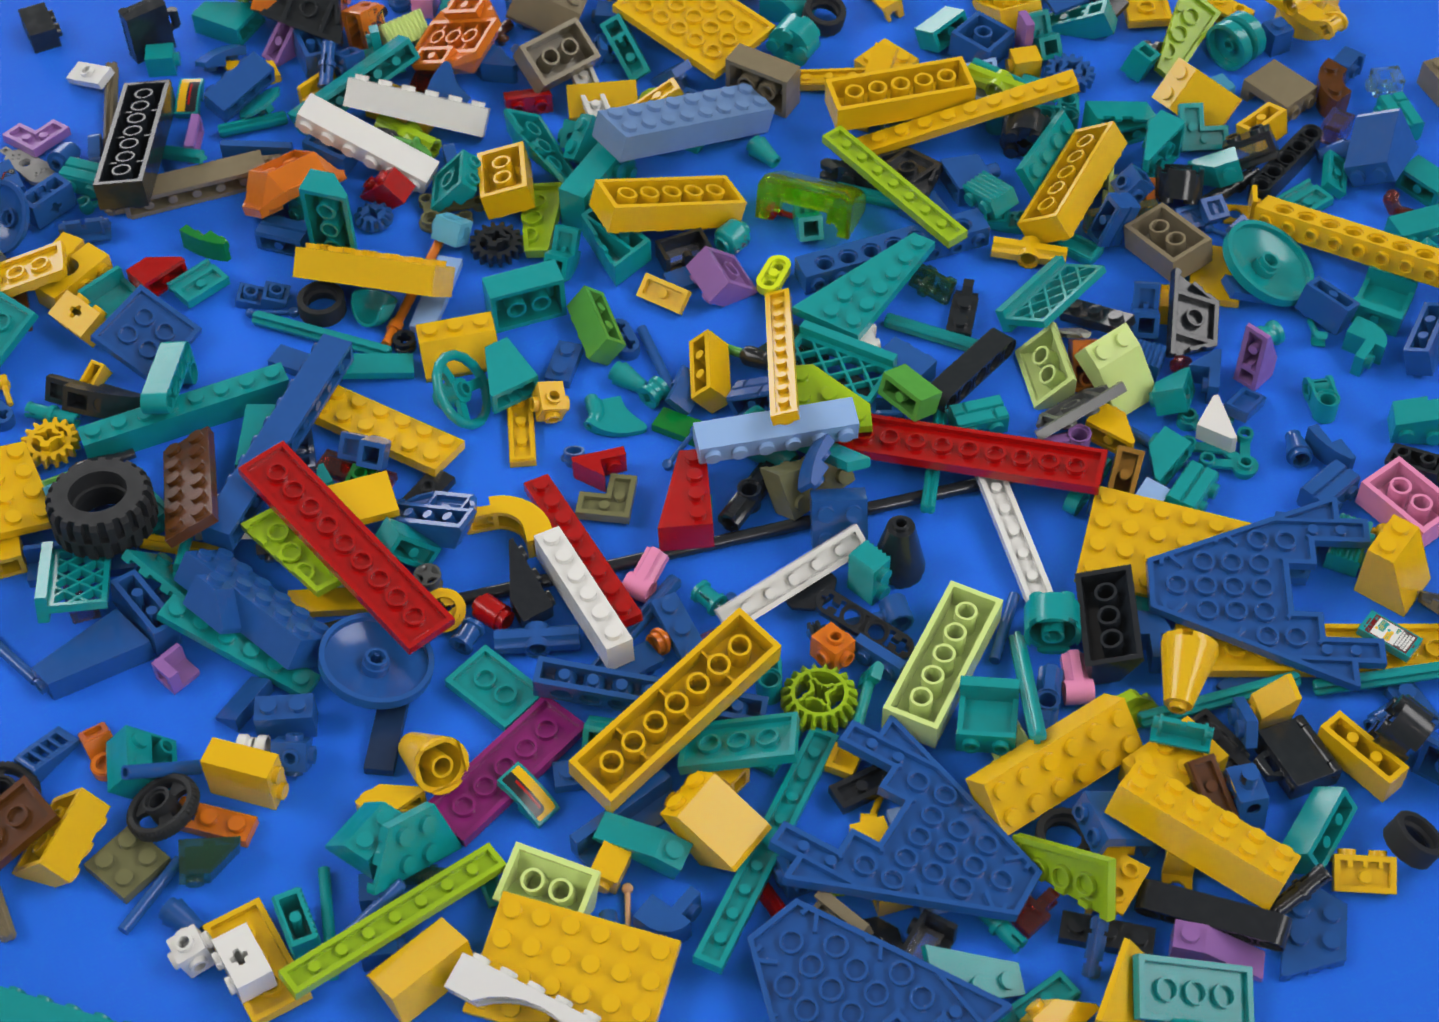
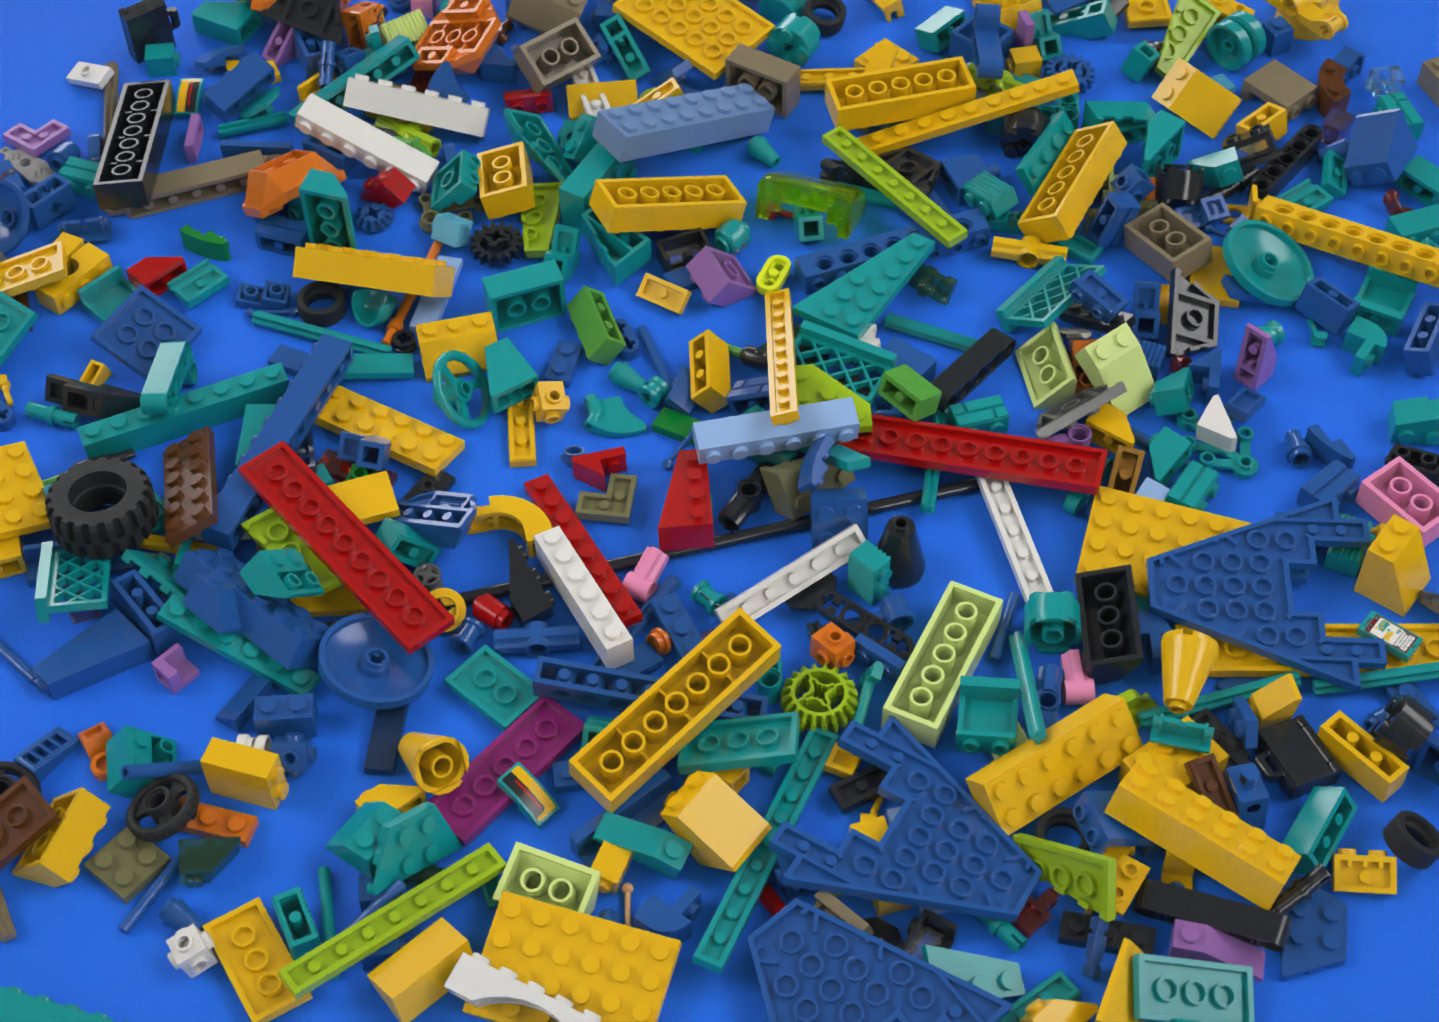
black brick [18,2,63,54] -> none
yellow gear [21,417,81,469] -> none
yellow brick [48,290,107,348] -> none
teal hand [77,196,99,215] -> none
teal axle [162,145,207,164] -> none
white brick [211,922,277,1003] -> none
black hinge [946,278,979,337] -> none
teal plate [1177,102,1229,153] -> none
teal piece [1302,375,1341,424] -> none
none -> teal slope [239,548,325,599]
none -> blue beam [971,3,1004,79]
none -> blue bracket [1069,268,1129,324]

